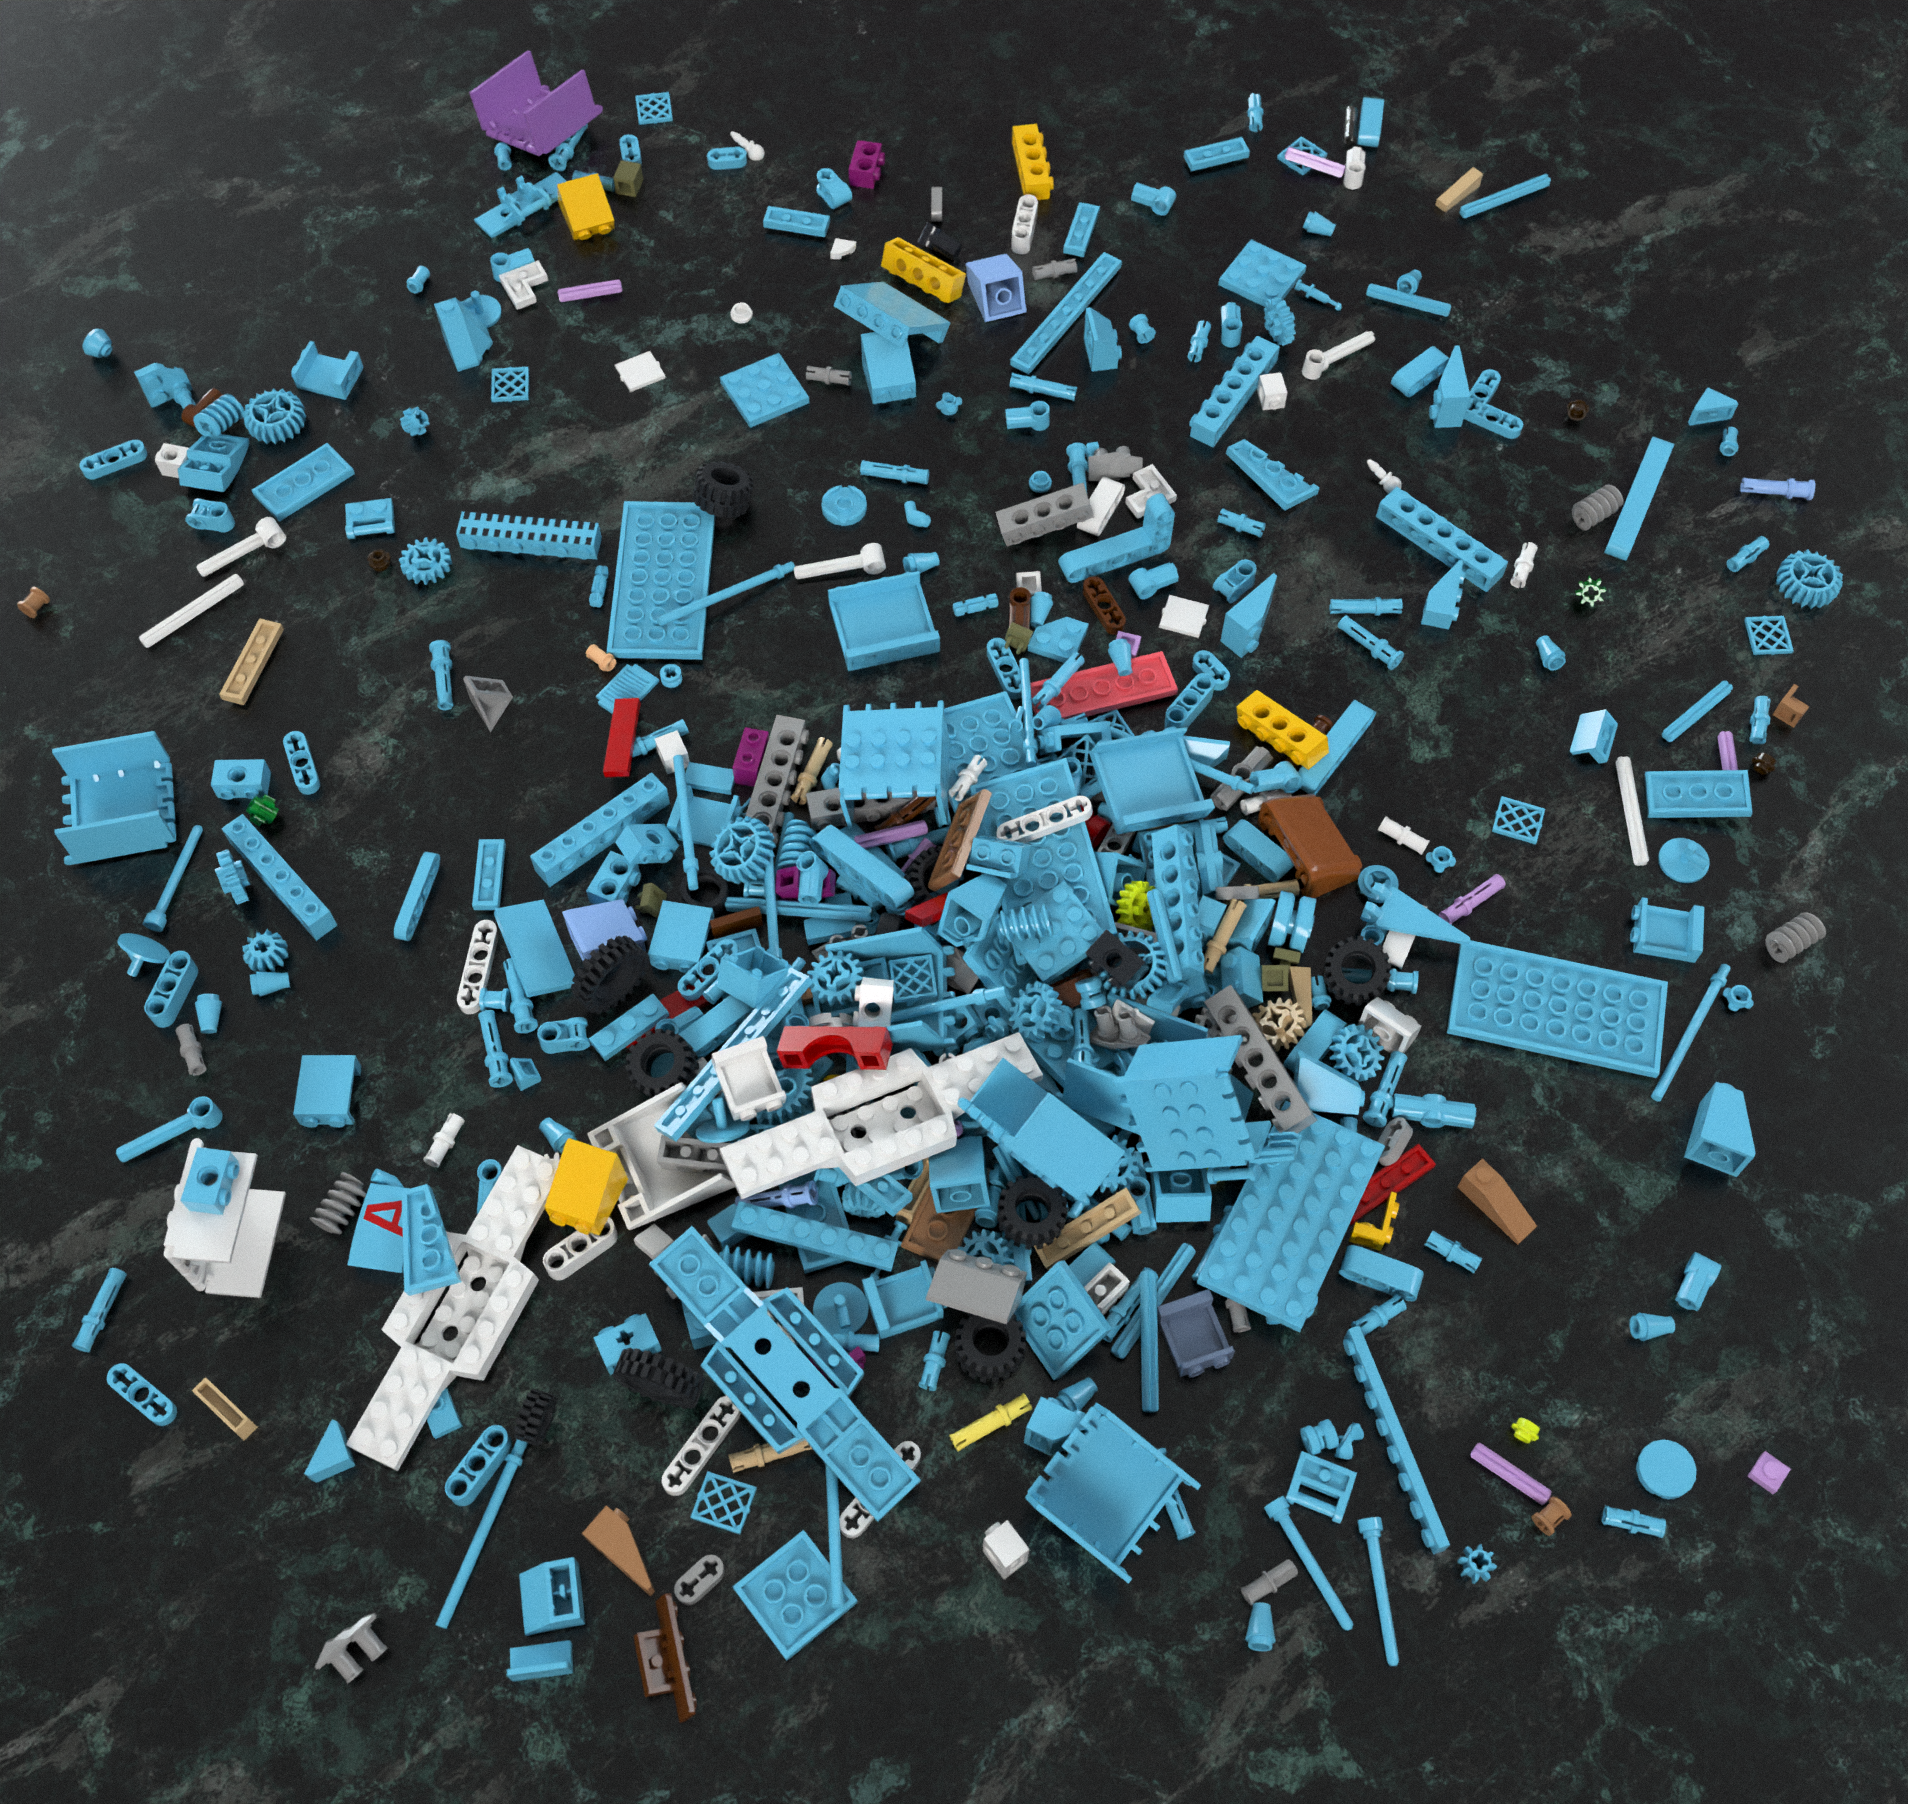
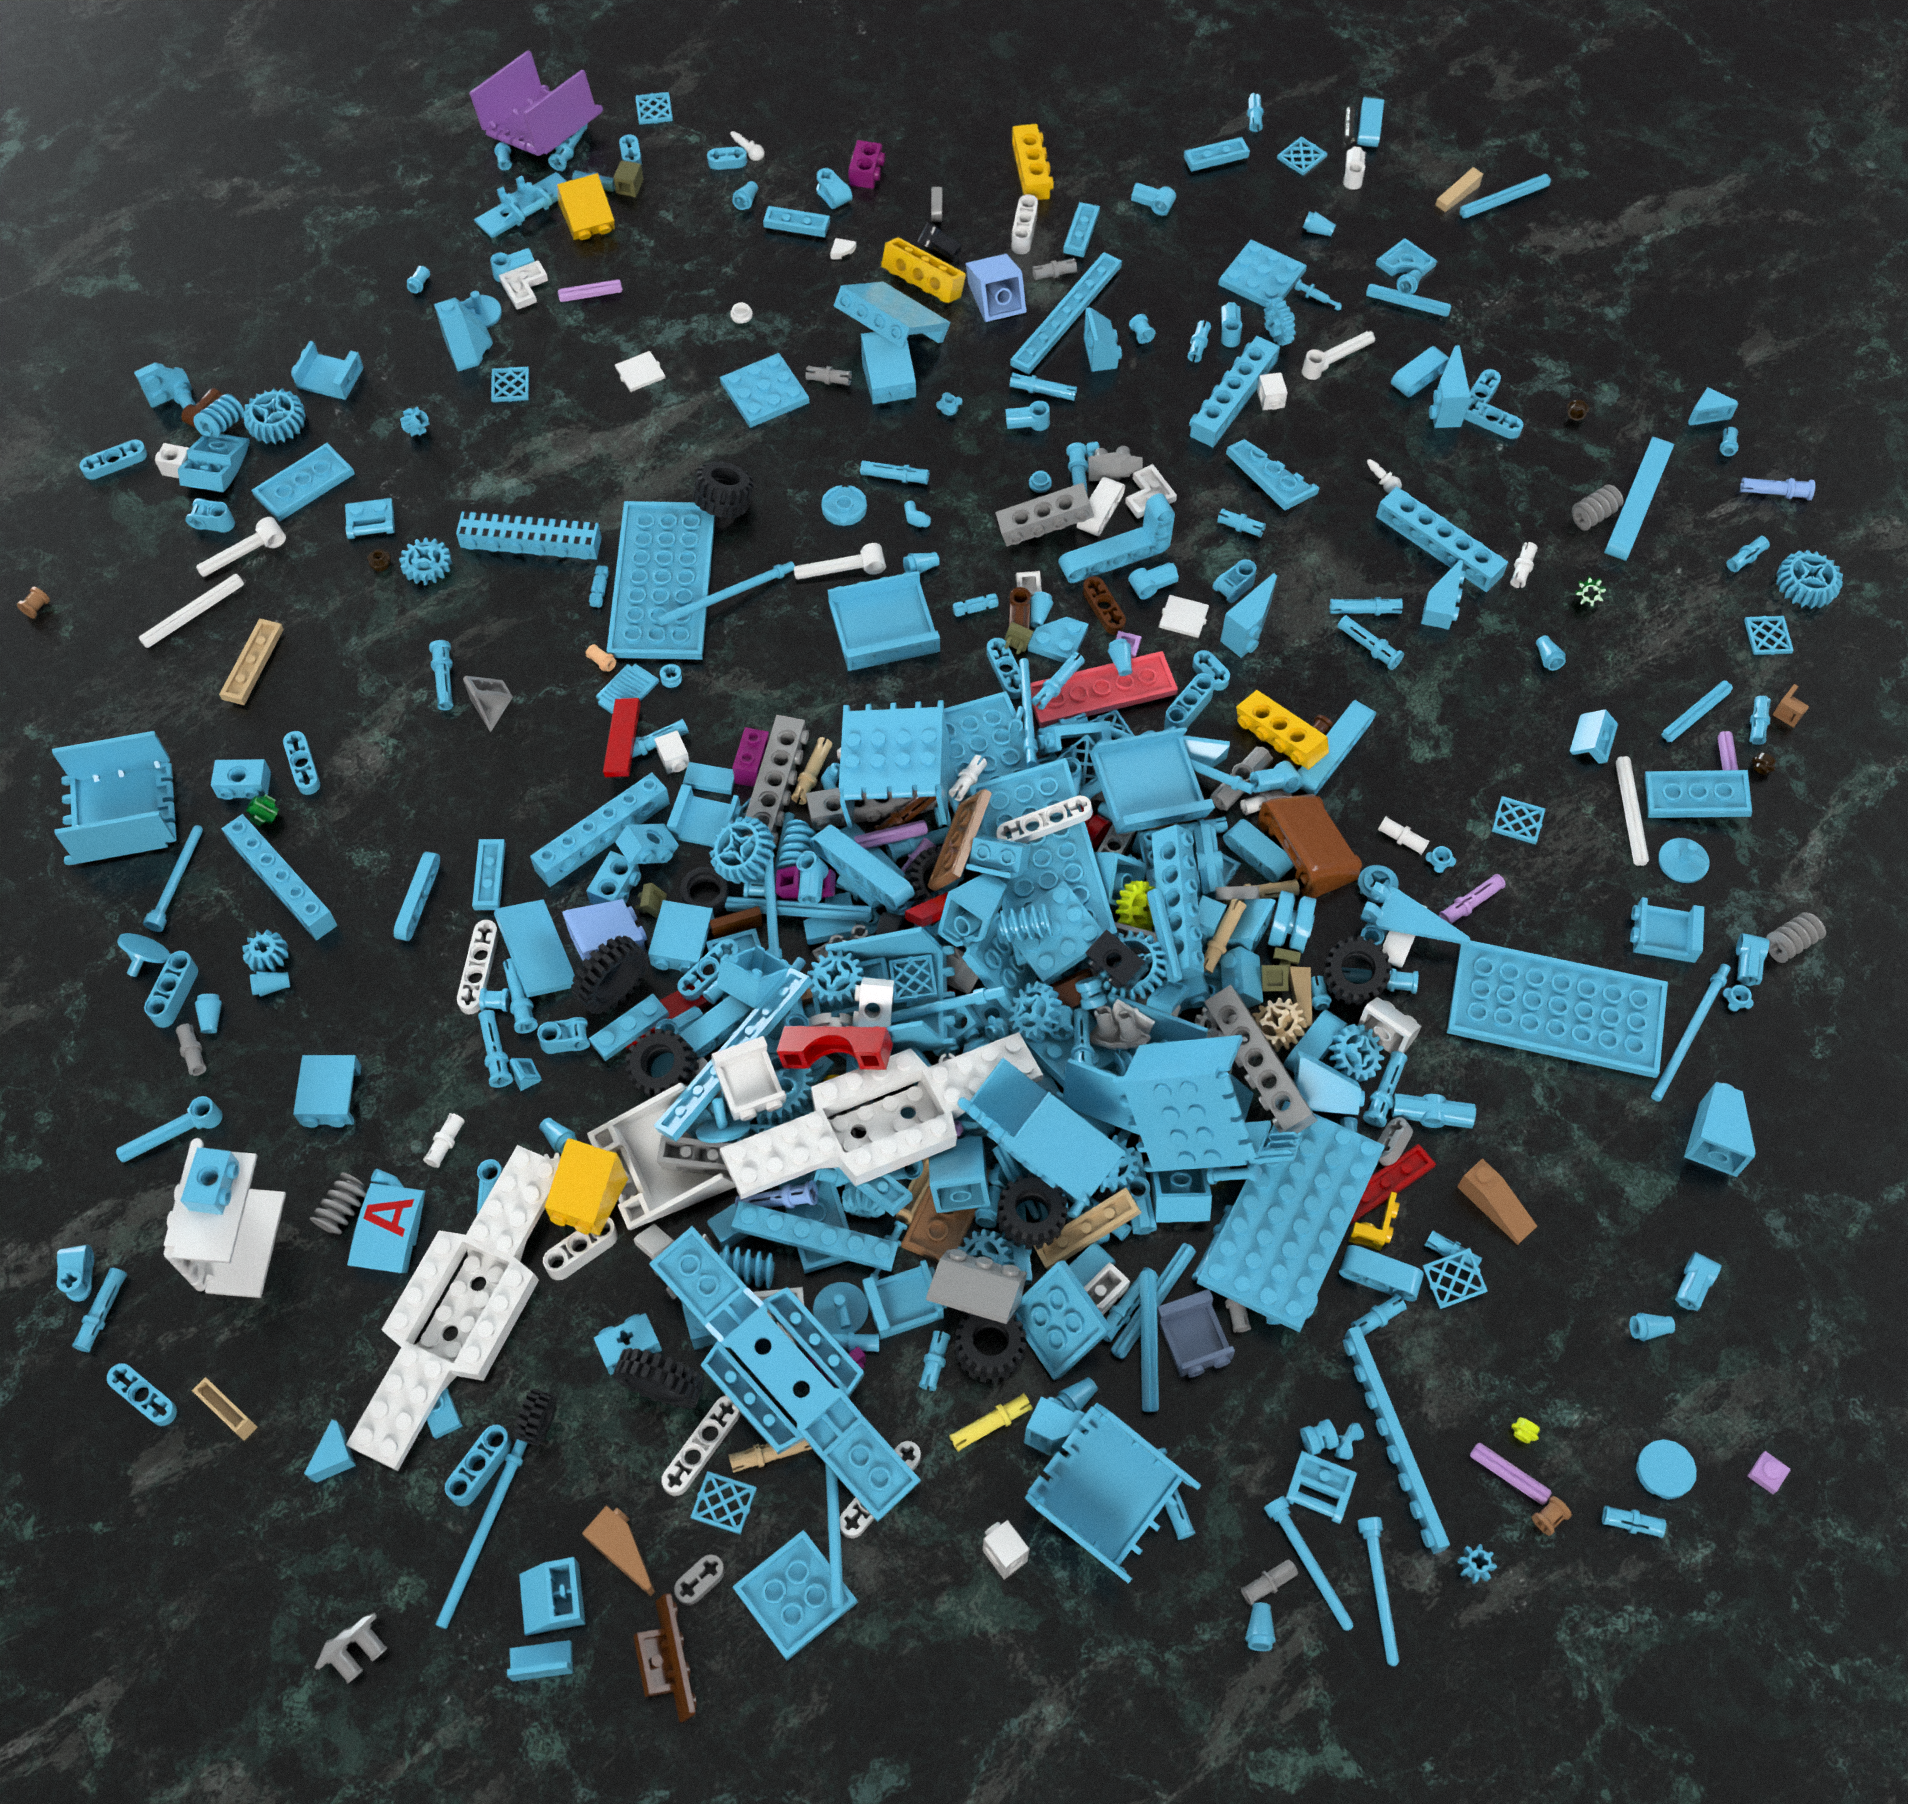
medium azure cone [82,329,113,358] -> none
medium azure gear [215,849,250,905] -> none
medium azure wing [402,1184,462,1296] -> none
medium azure bar [673,755,699,890] -> none
medium azure cone [1031,705,1061,730] -> none
axle [1285,147,1345,178] -> none
none -> medium azure piece [57,1245,94,1302]
none -> medium azure cone [733,181,758,210]
none -> medium azure tile [1376,238,1437,276]
none -> medium azure window [1423,1248,1488,1309]
none -> medium azure piece [1736,933,1769,986]

